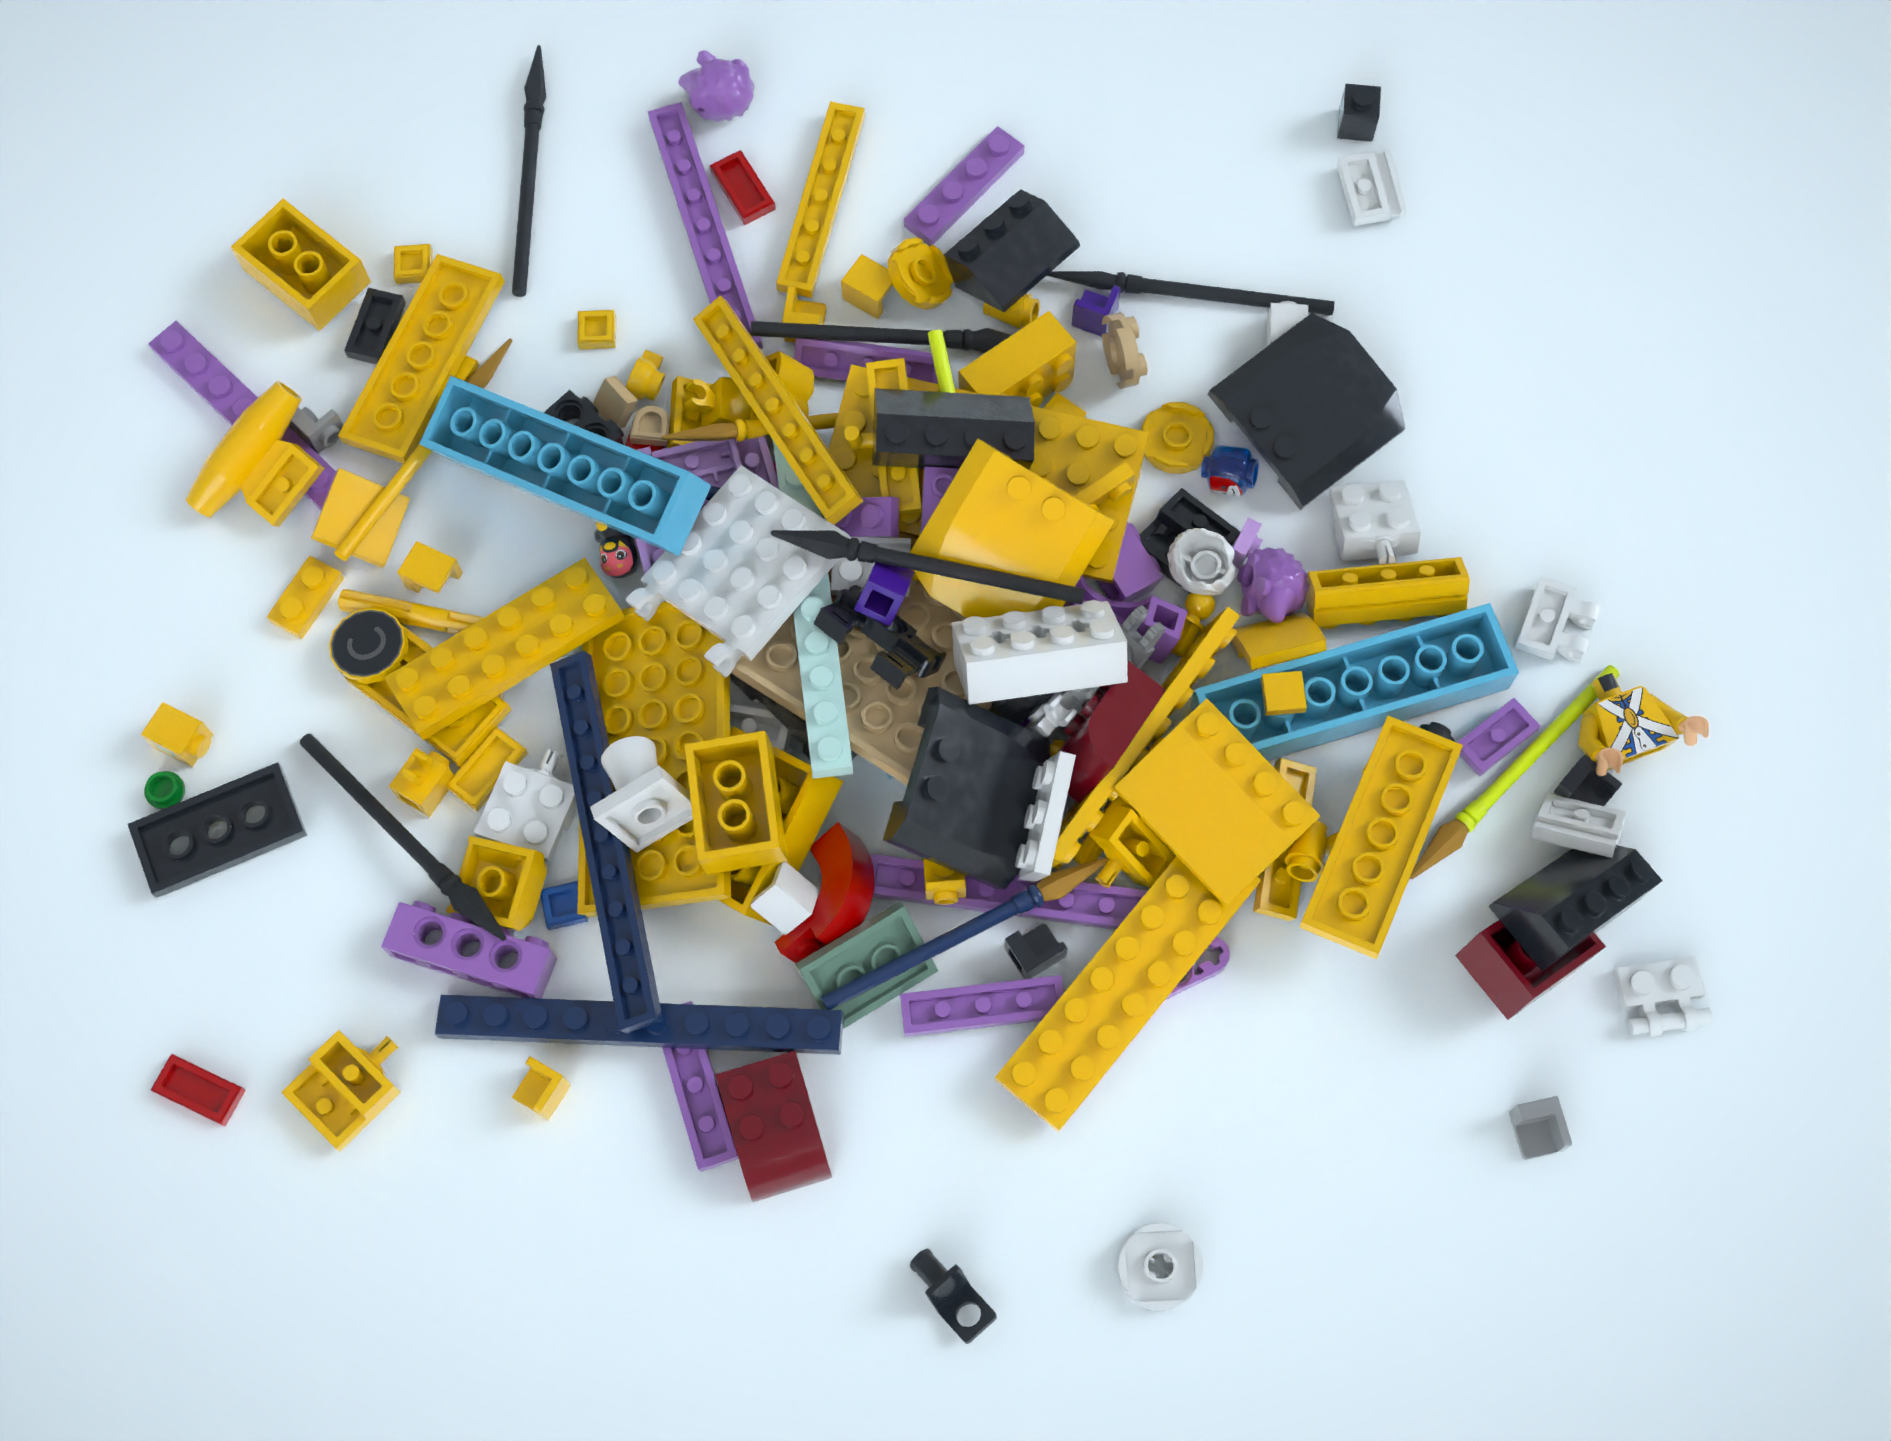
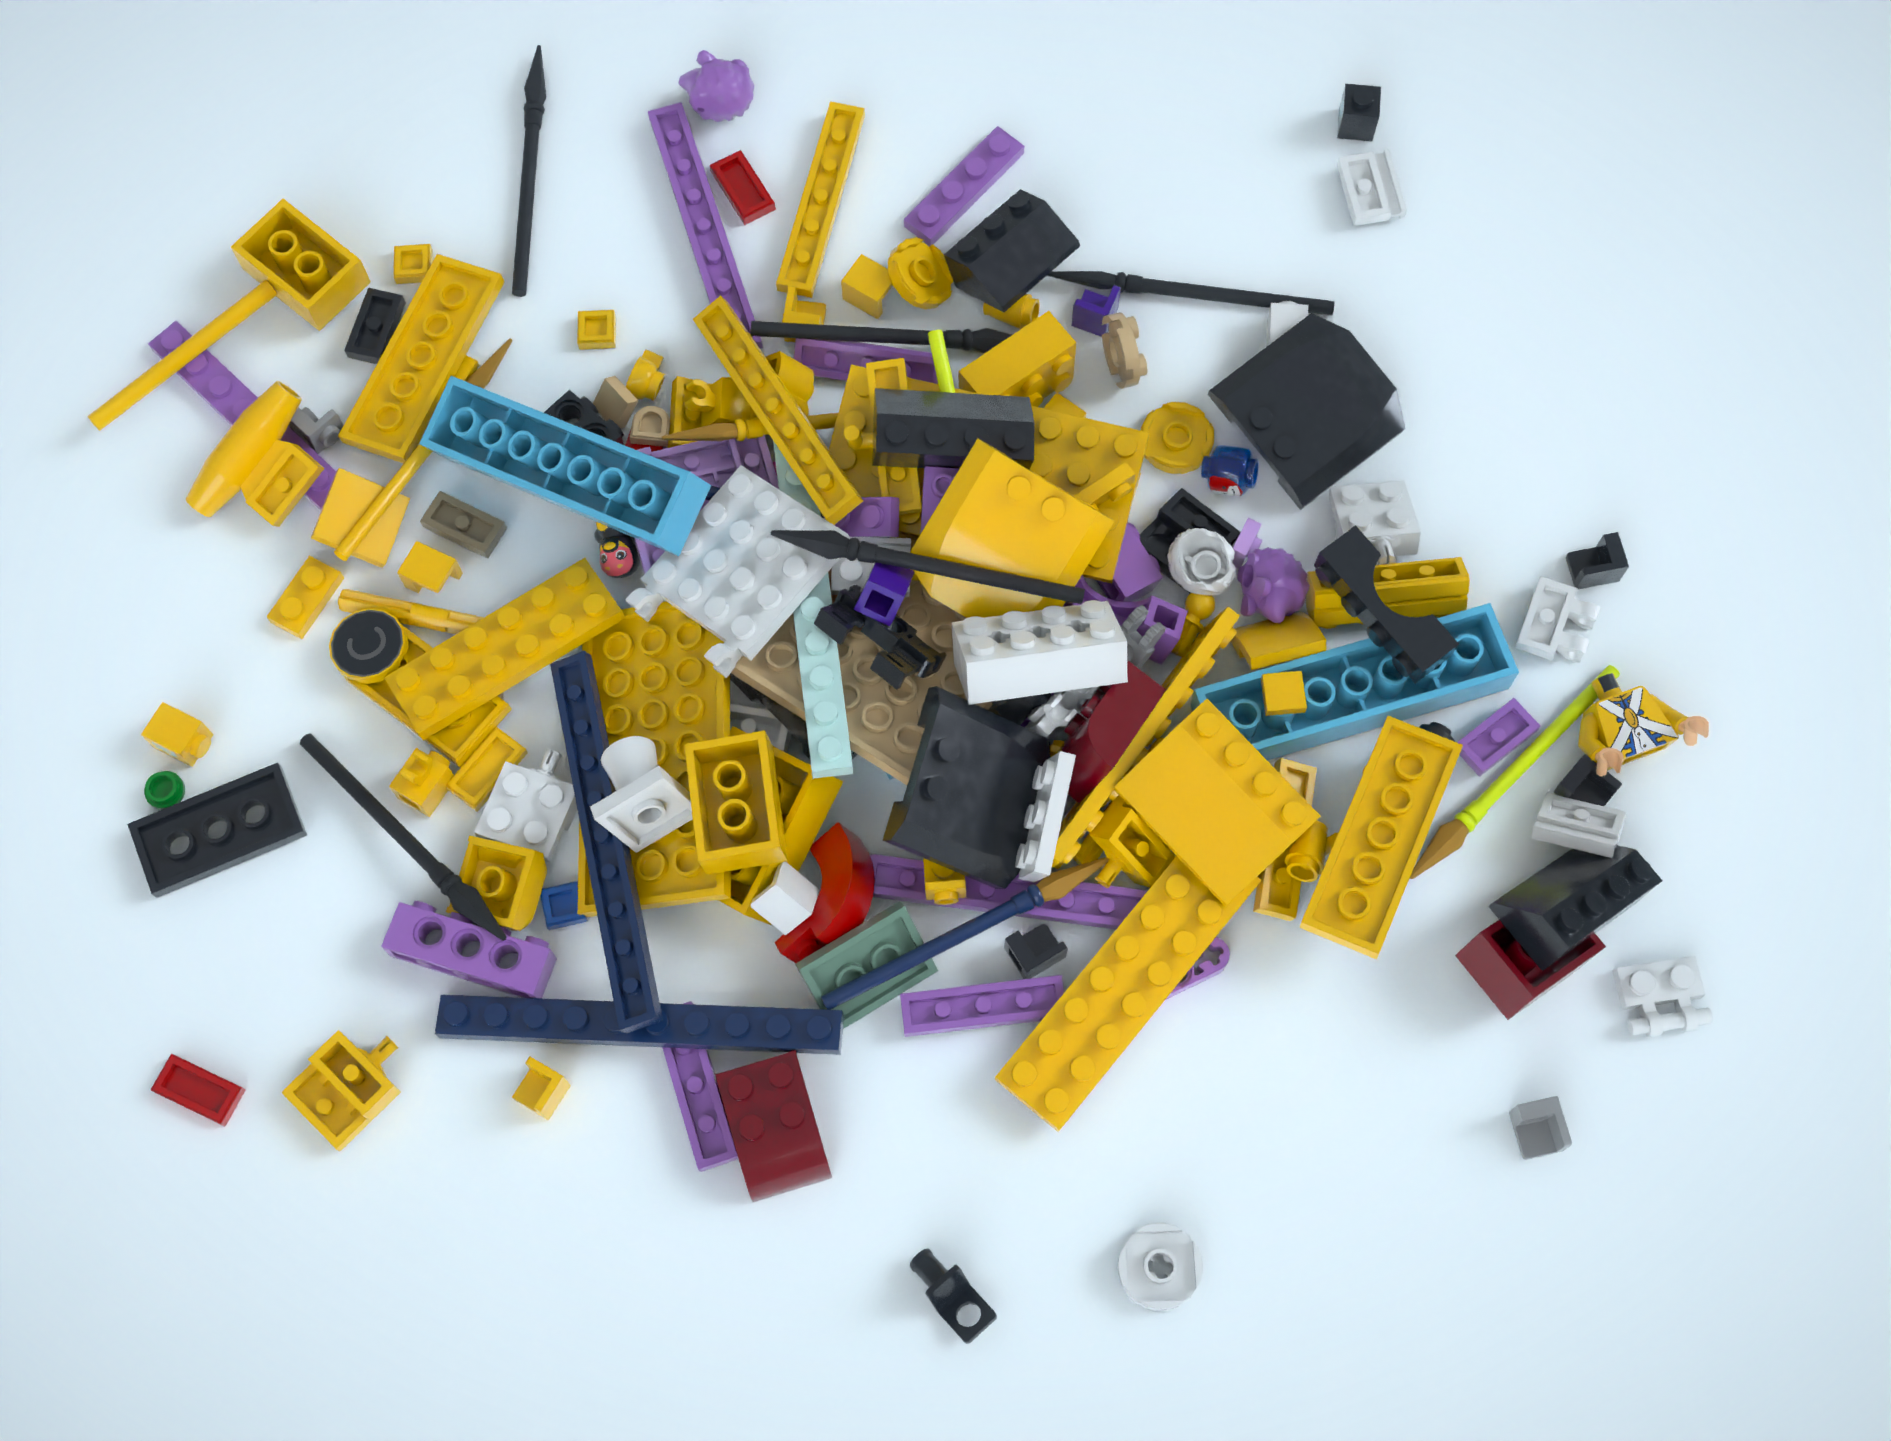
none -> yellow piece [87,280,277,431]
none -> dark tan plate [420,491,507,559]
none -> black arch [1314,525,1459,684]
none -> black panel [1565,532,1629,590]

